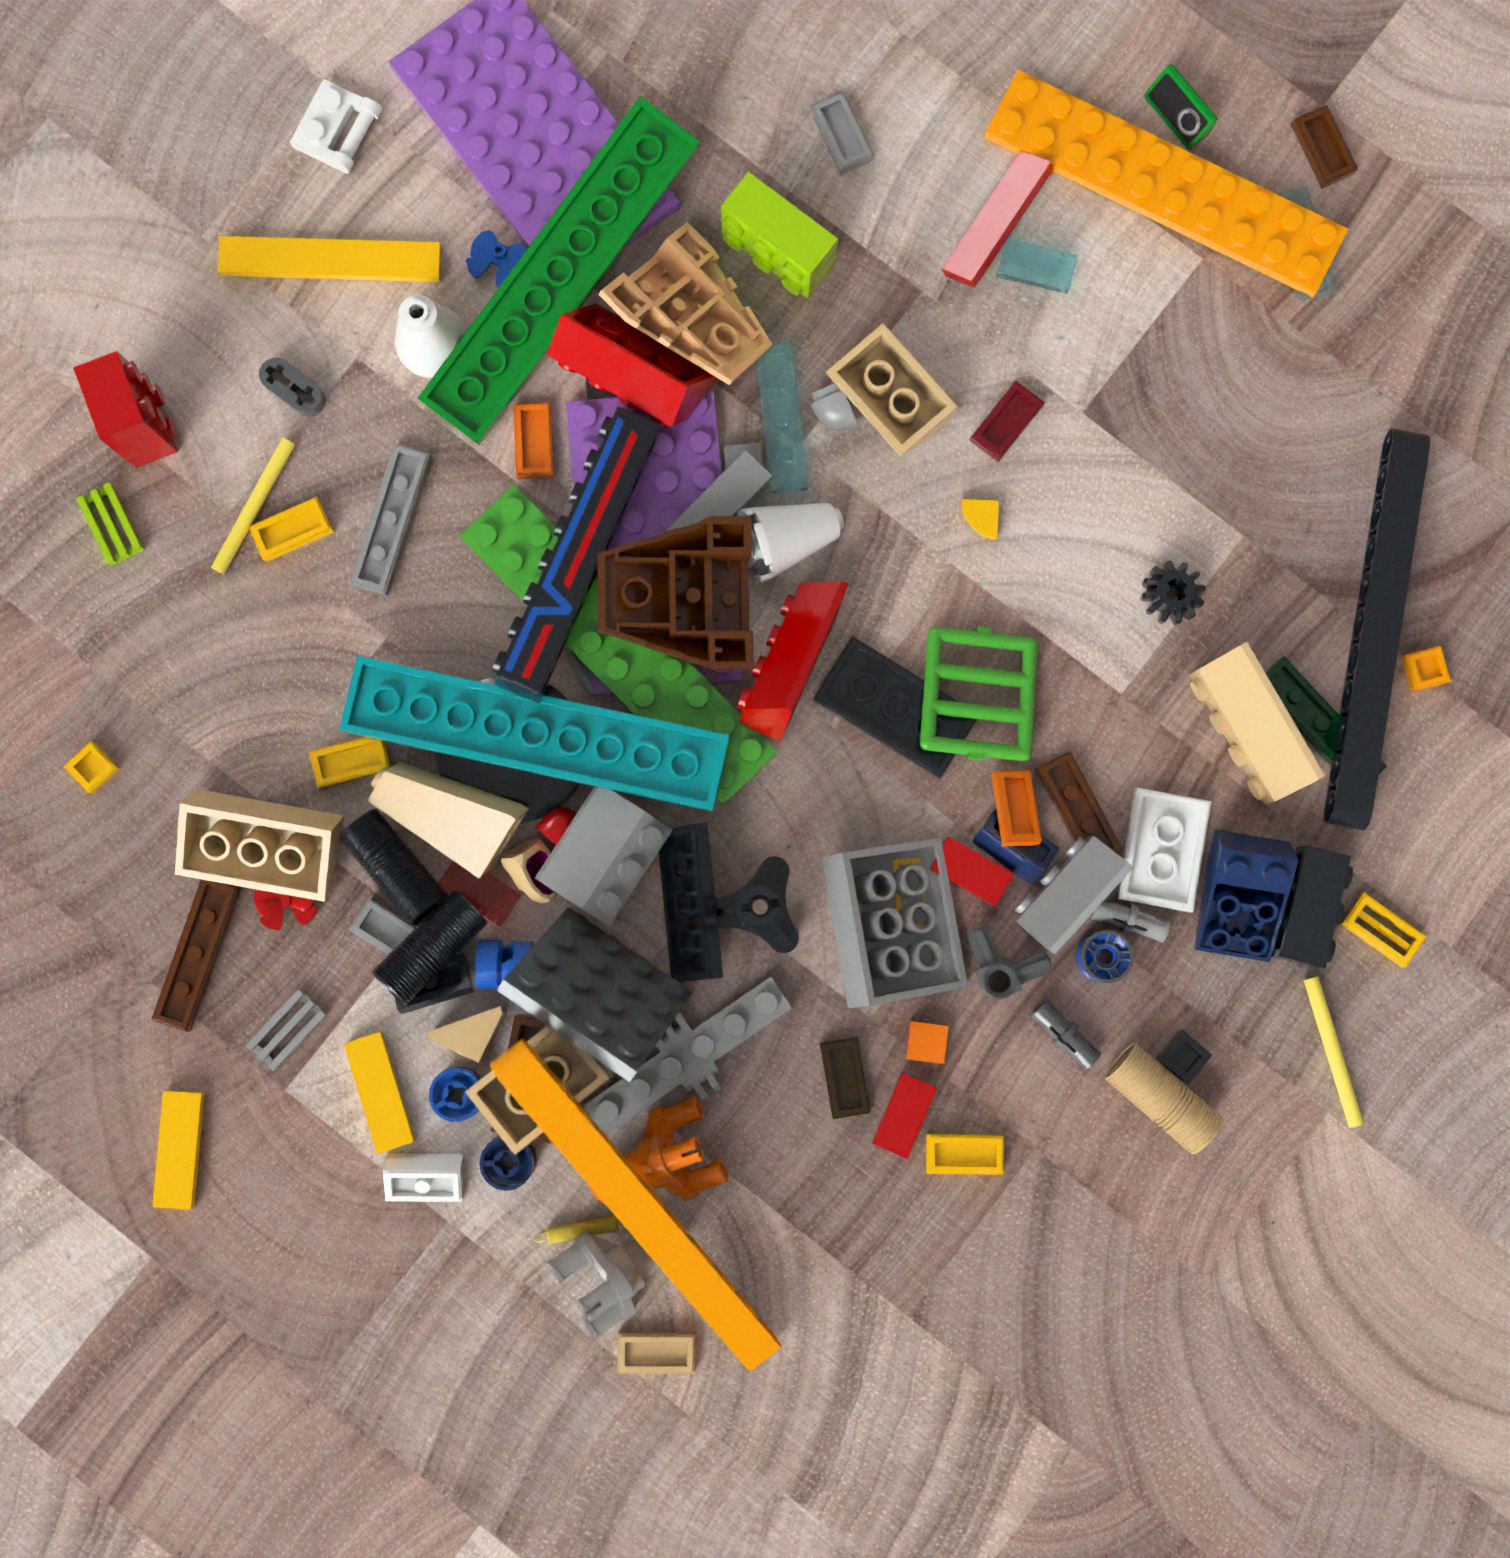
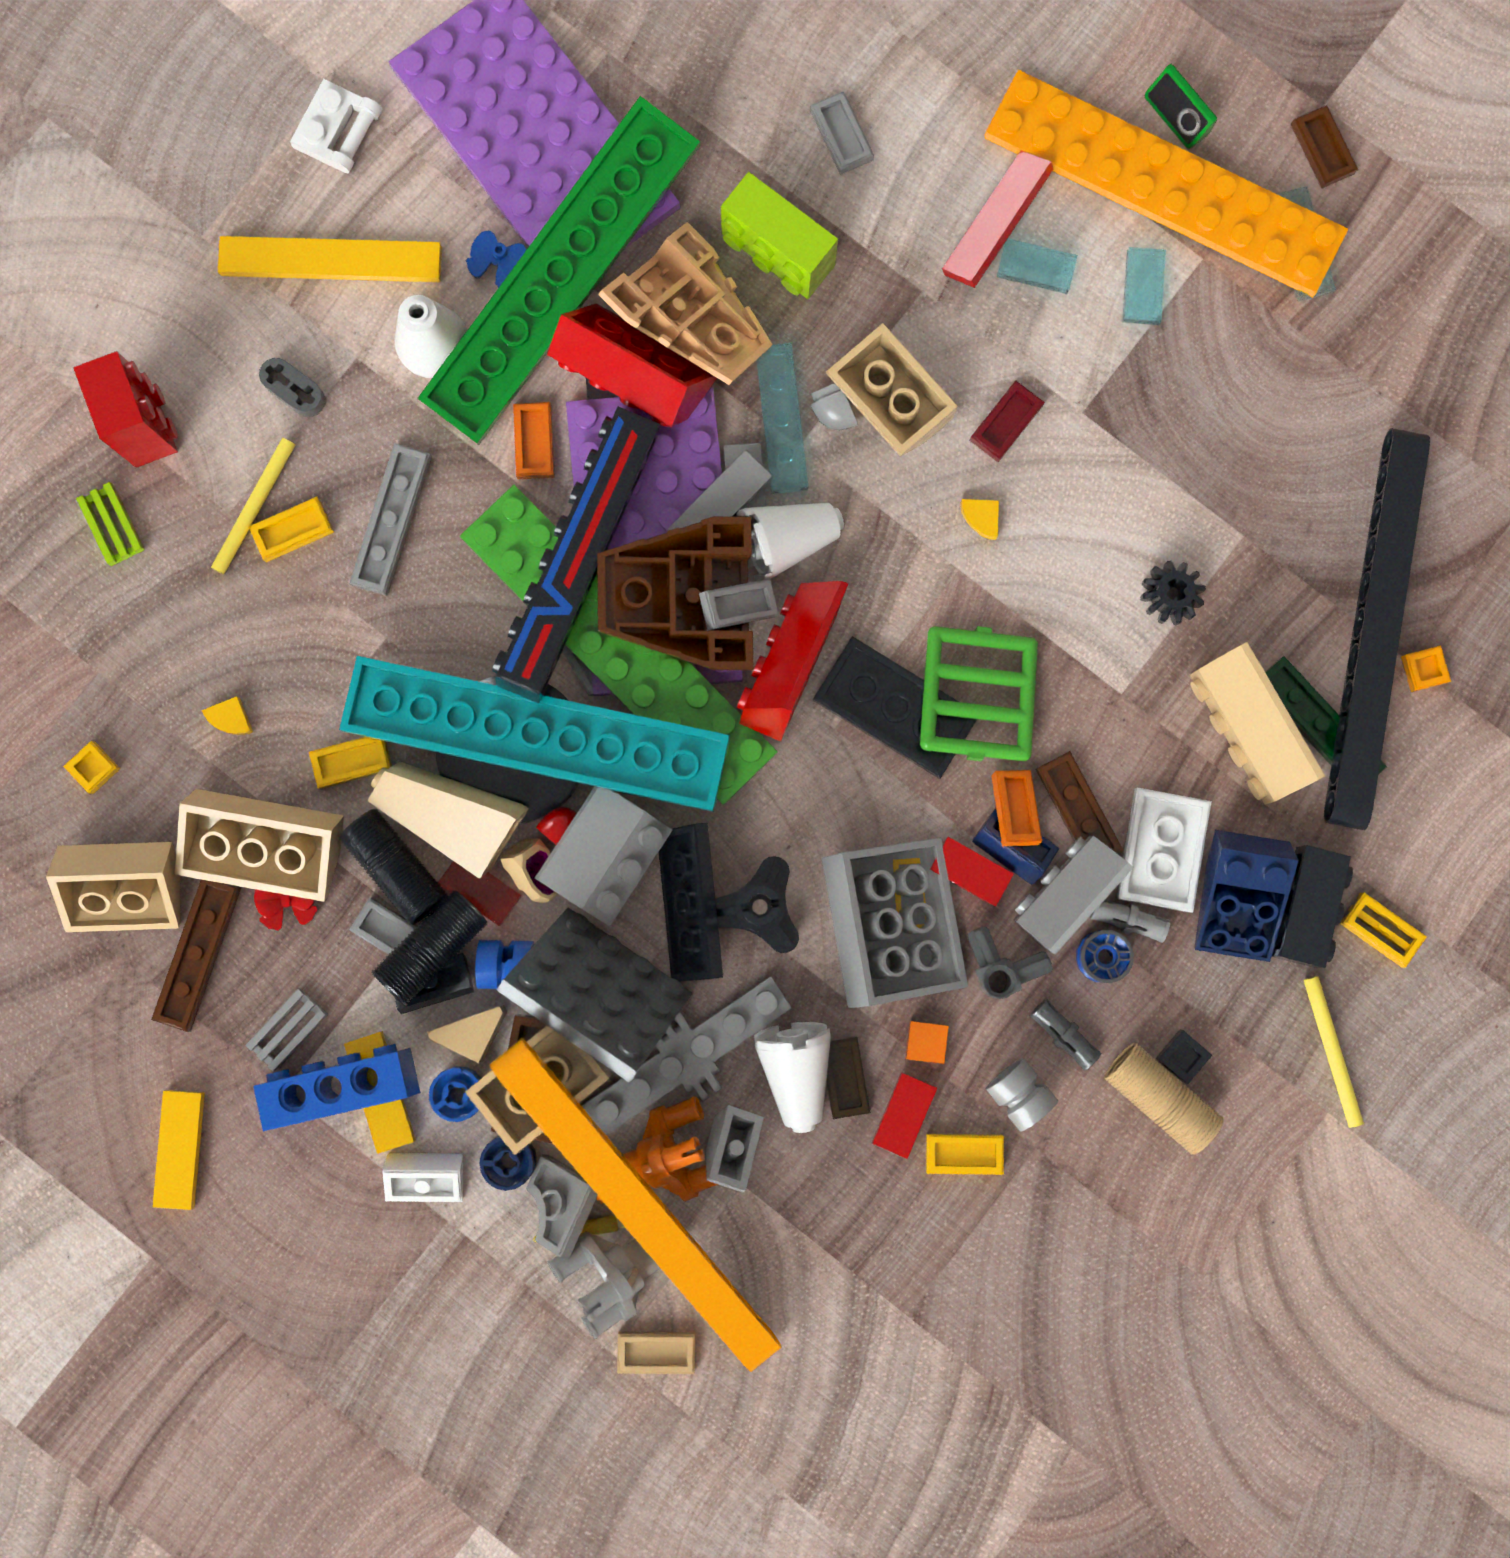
none -> tan slope [46,842,181,932]
none -> yellow tile [201,696,253,735]
none -> blue brick [253,1044,421,1131]
none -> light grey tile [526,1154,598,1259]
none -> light grey tile [699,579,779,631]
none -> light grey slope [705,1105,764,1193]
none -> white cone [754,1022,831,1133]
none -> light grey wheel [985,1058,1058,1132]
none -> clear light blue tile [1122,247,1166,325]

